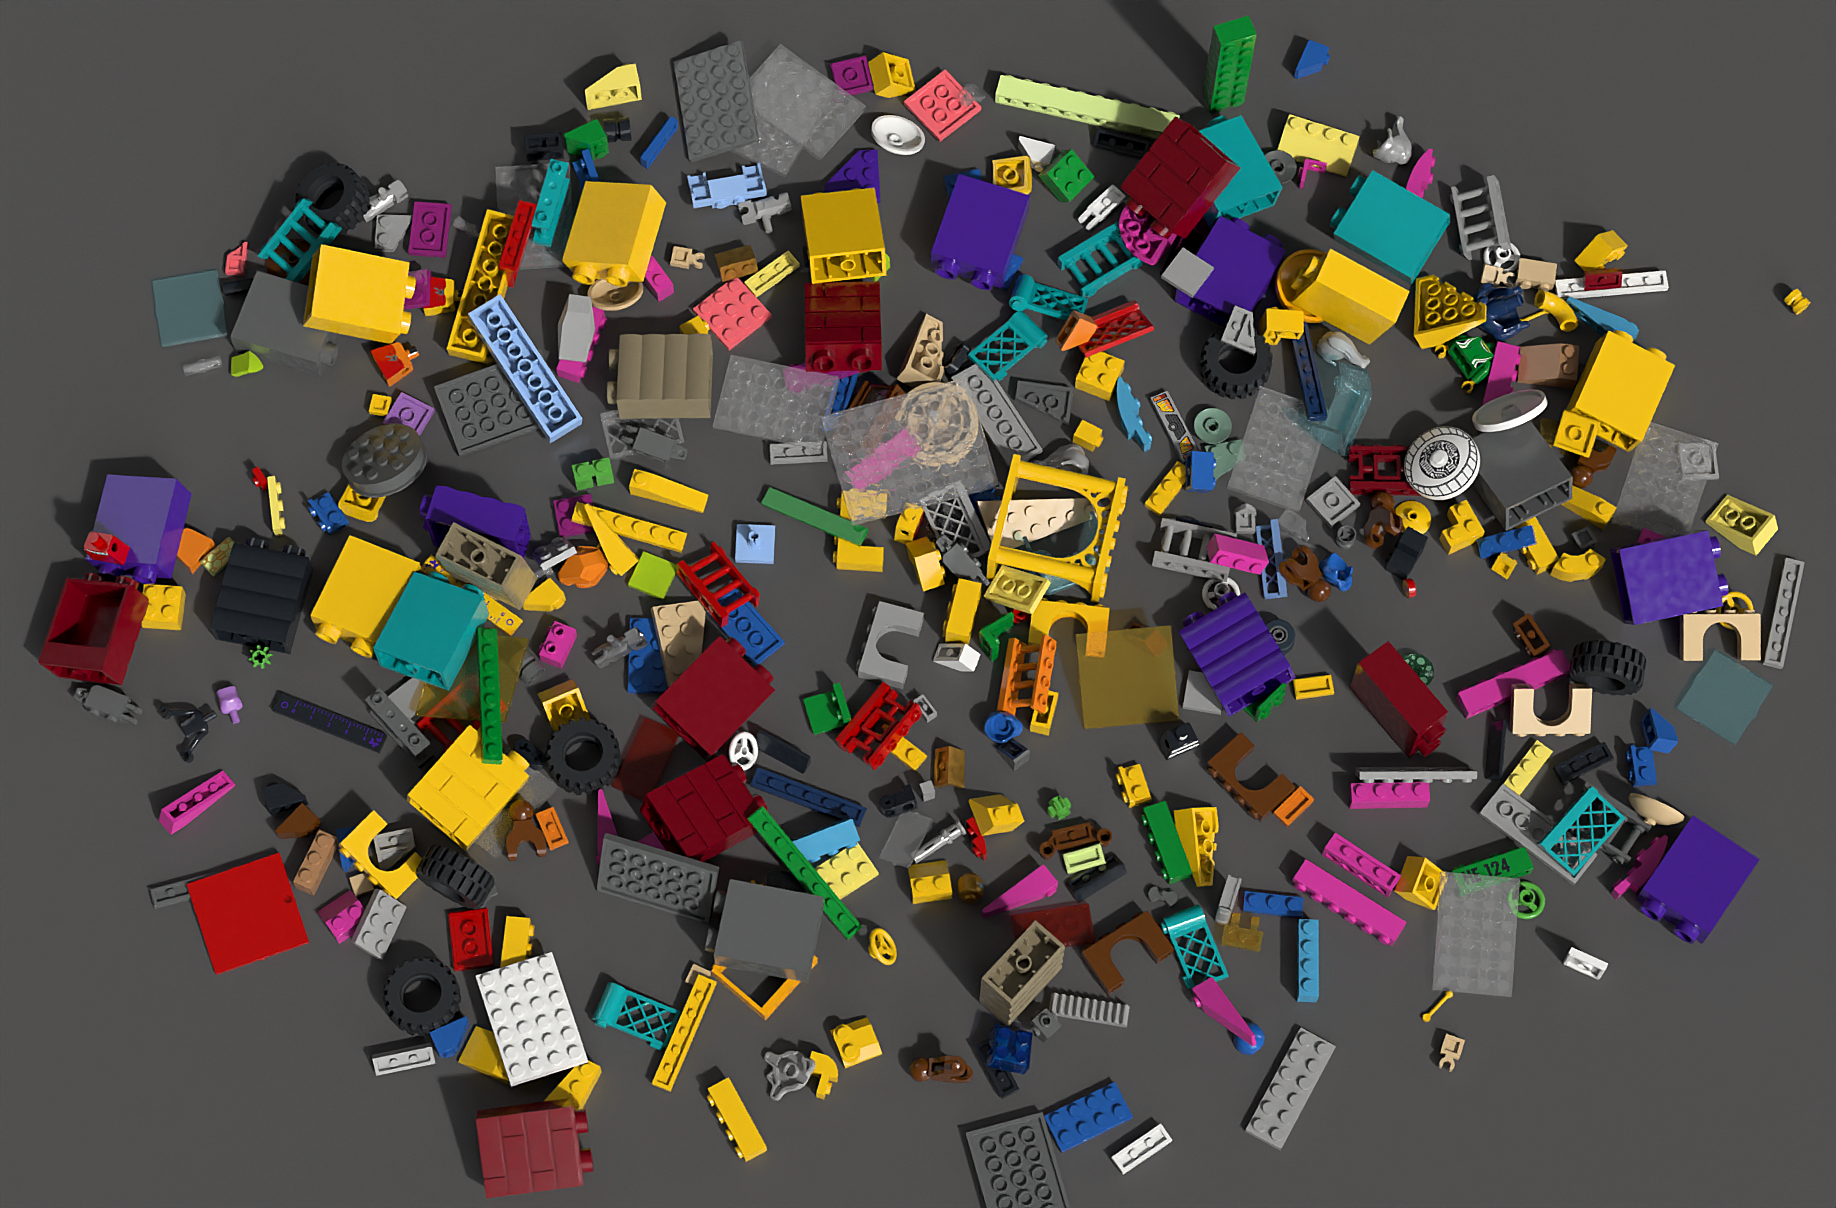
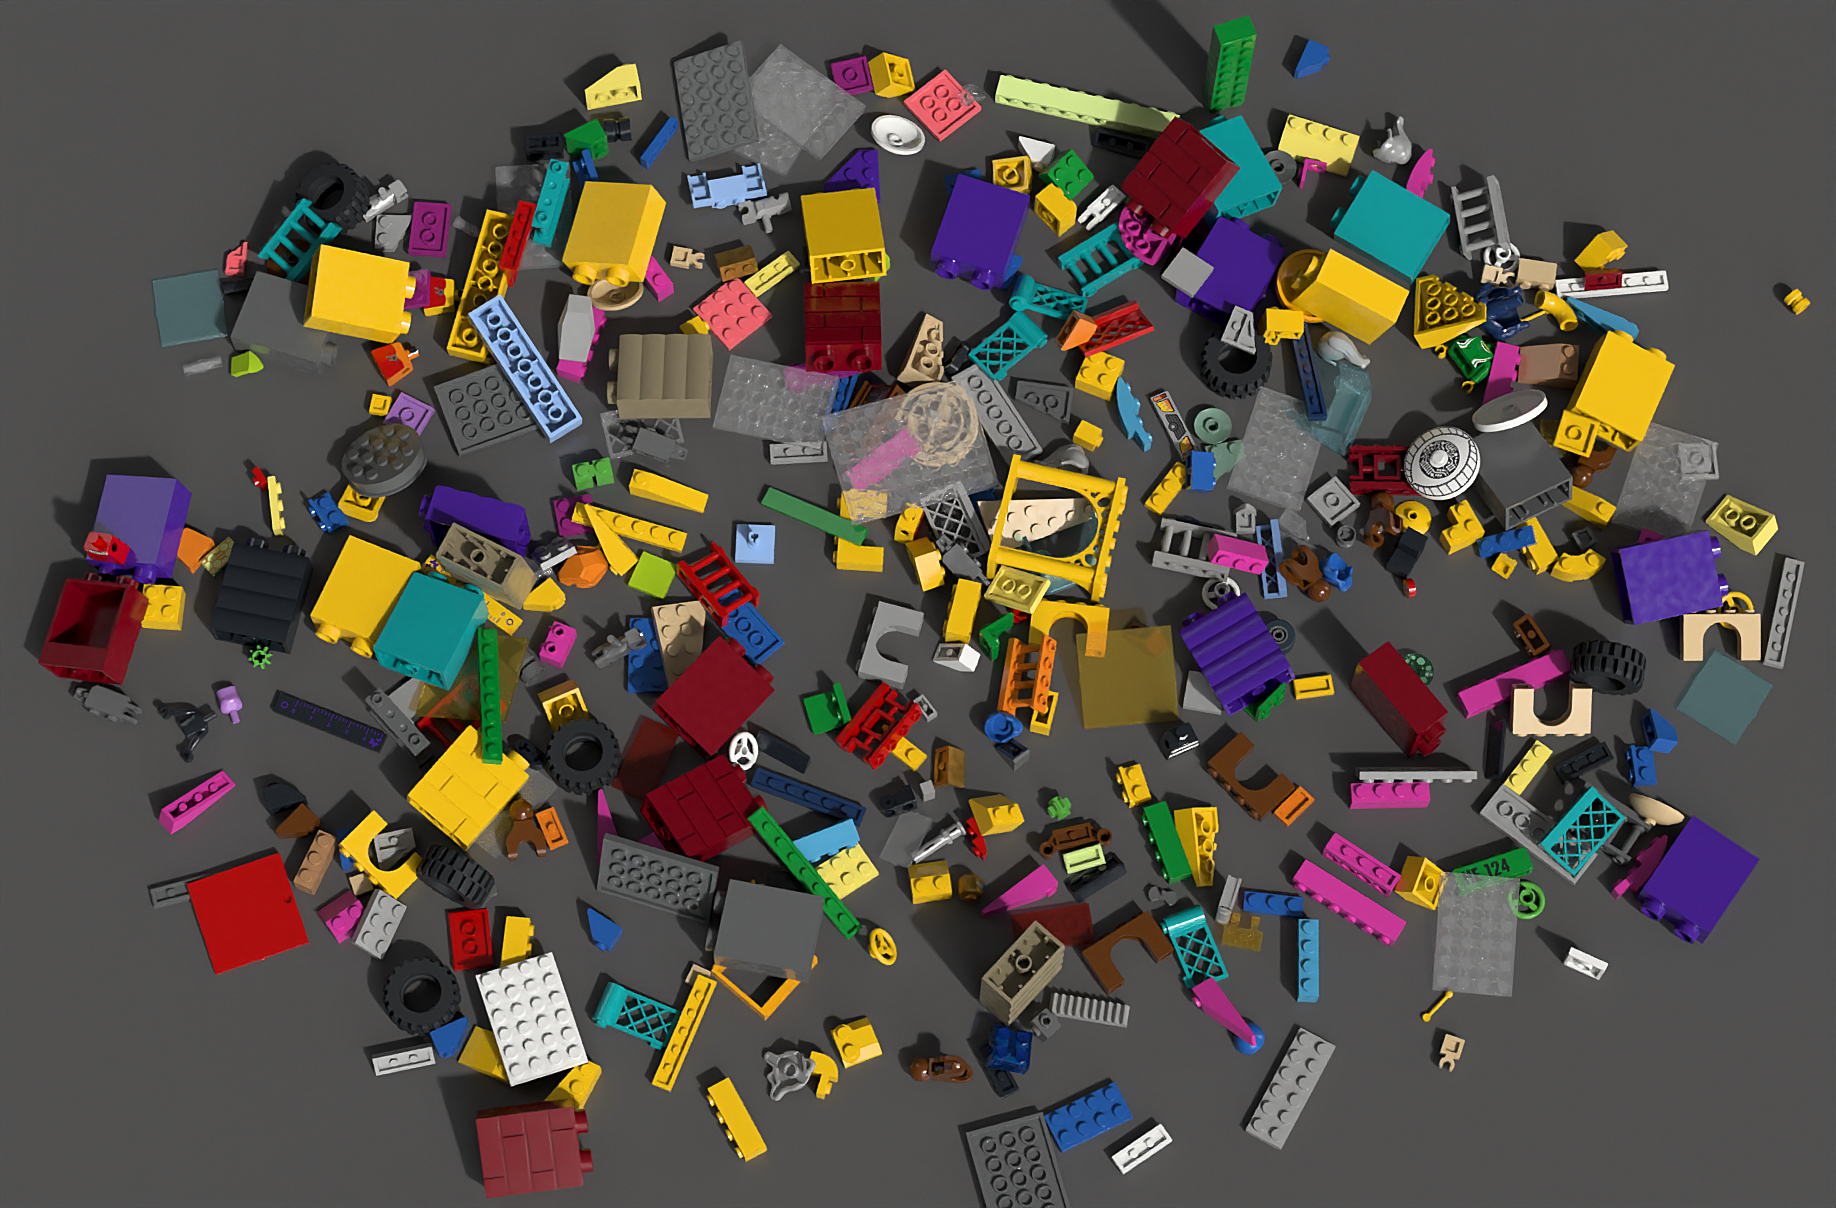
none -> blue slope [587,908,623,952]
none -> yellow brick [1034,183,1077,237]

